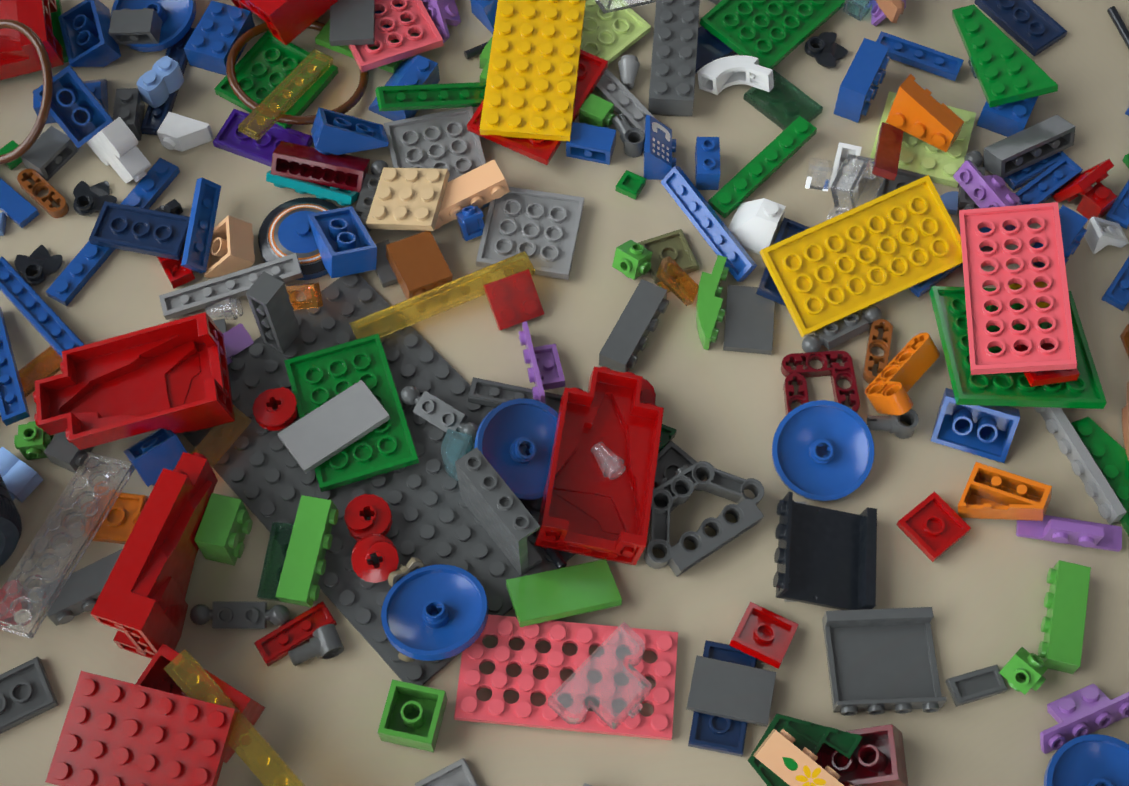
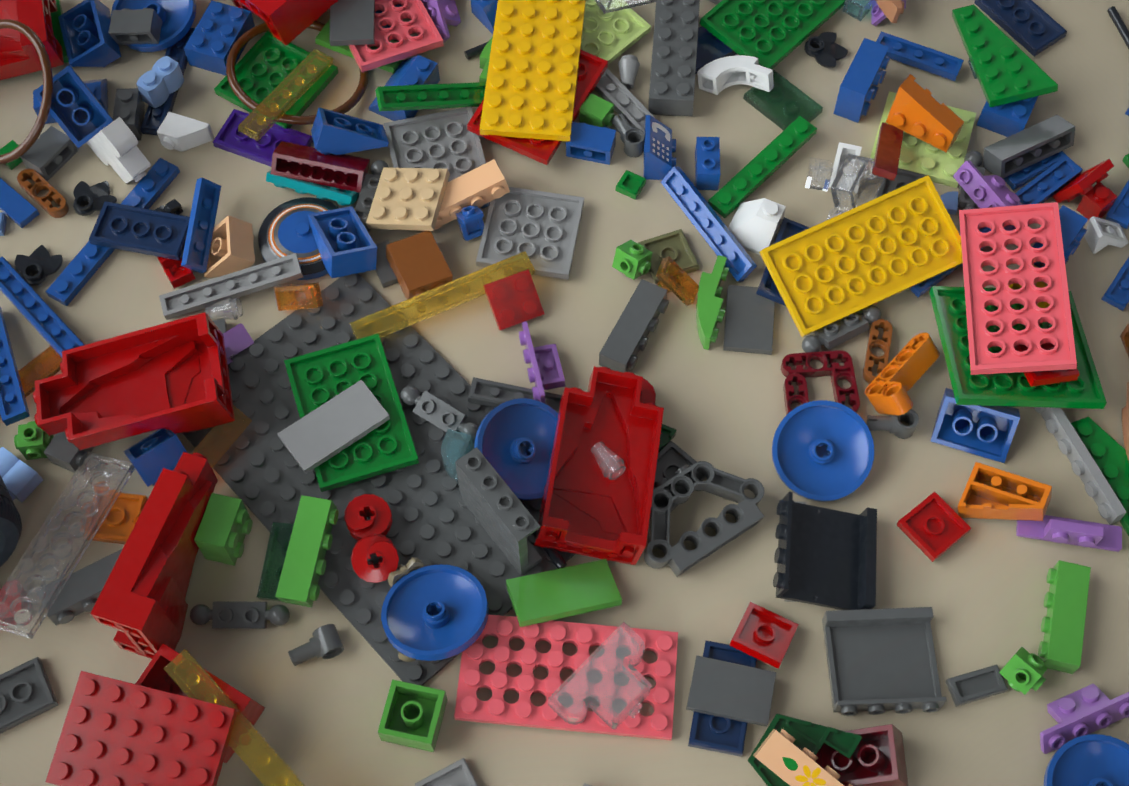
dark grey brick [246,271,300,354] -> none
red piece [253,387,298,431] -> none
red tile [254,601,337,667] -> none

